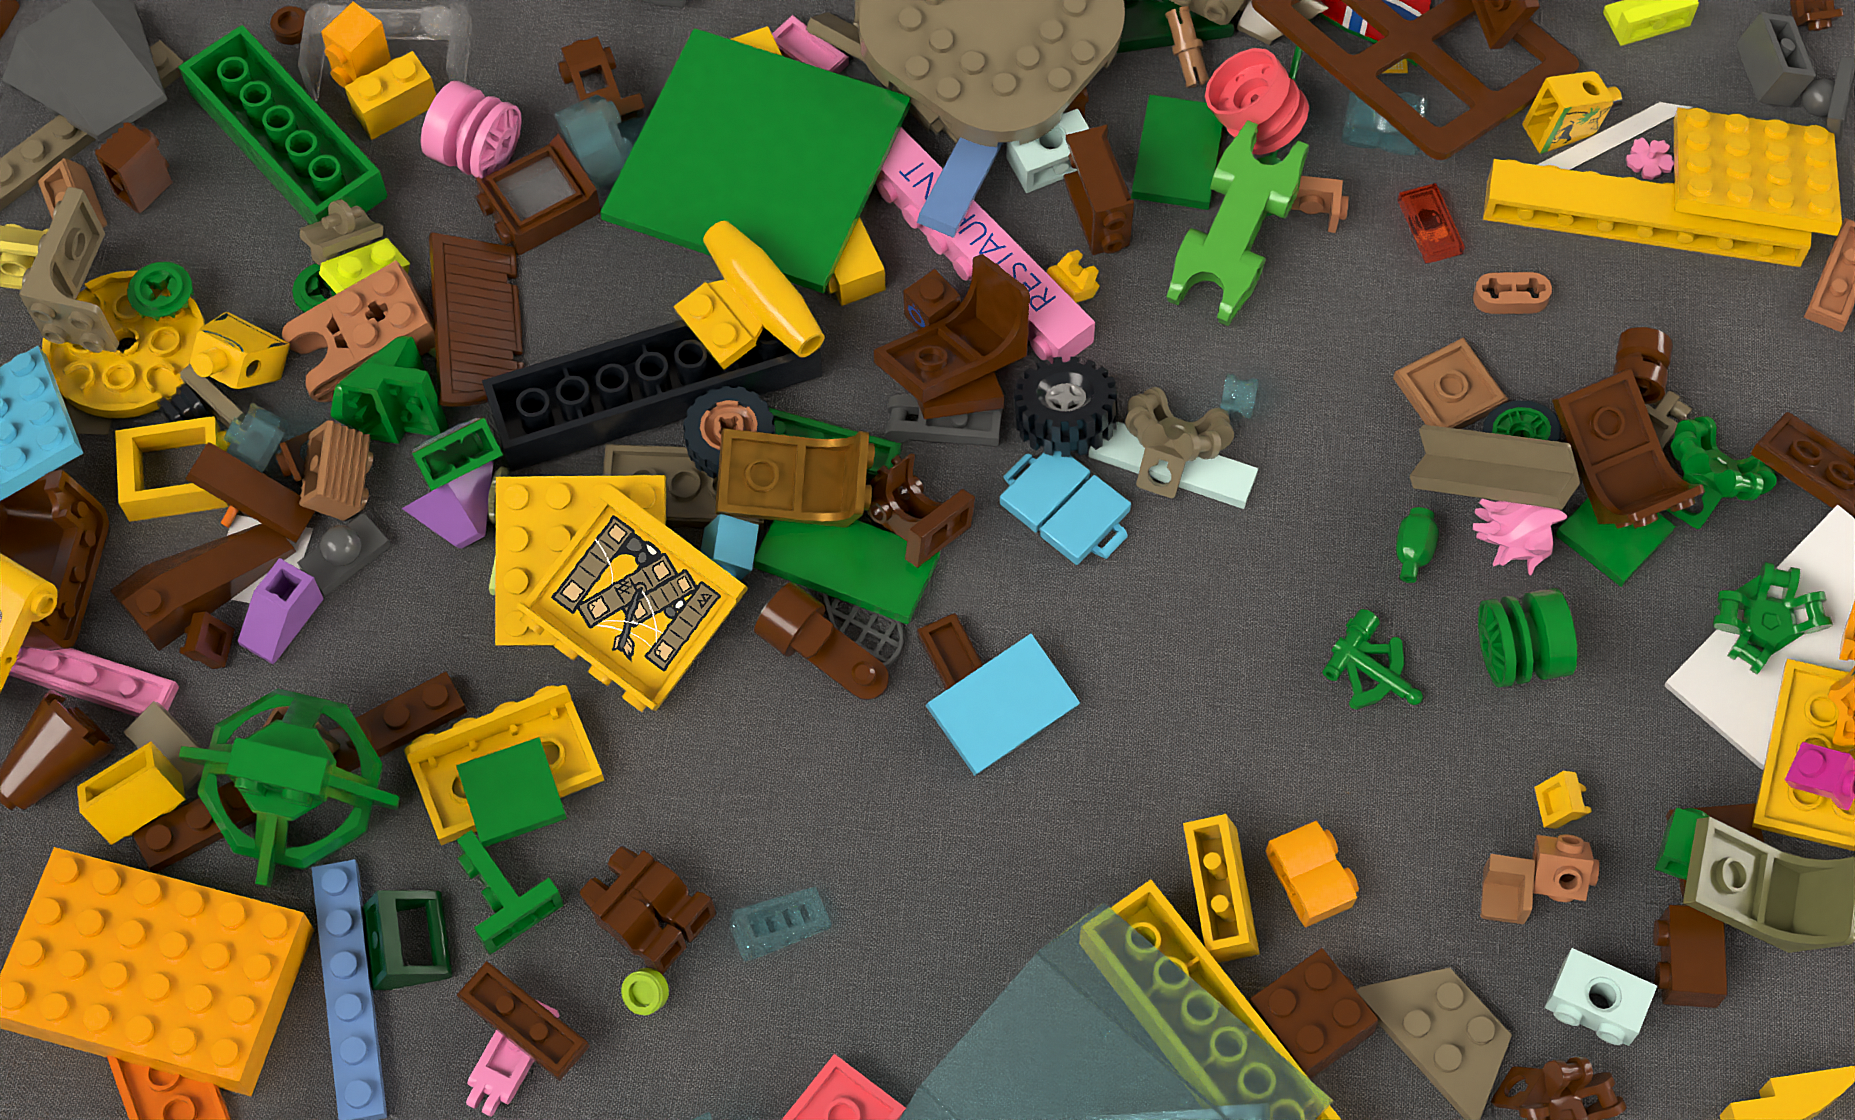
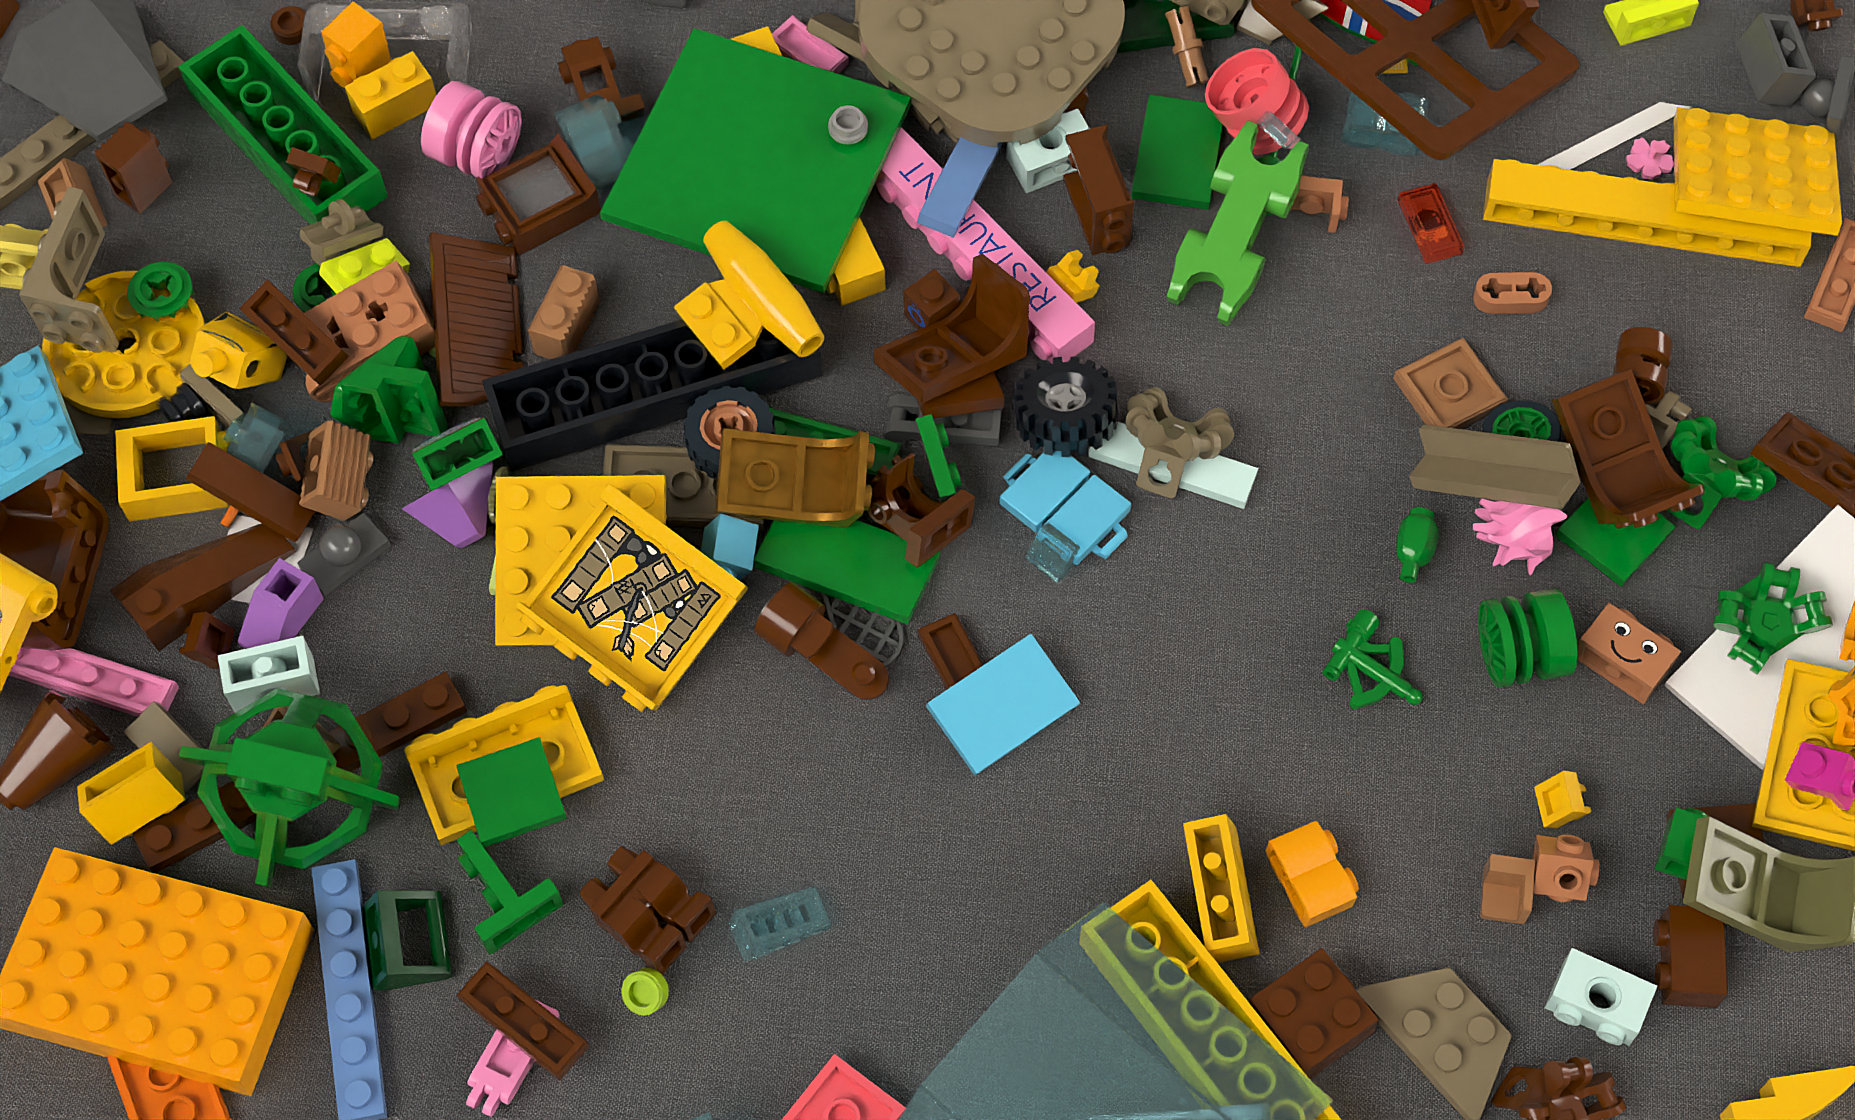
clear light blue wheel [1220,373,1259,419] -> none
yellow torso [1522,71,1622,154] -> none
none -> light aqua brick [218,636,320,713]
none -> reddish brown plate [239,280,349,386]
none -> reddish brown tile [286,147,341,197]
none -> medium nougat brick [528,265,601,359]
none -> light grey plate [828,105,868,144]
none -> green plate [916,414,962,502]
none -> clear light blue tile [1025,522,1080,583]
none -> clear light blue tile [1257,111,1300,150]
none -> nougat brick [1577,603,1681,705]

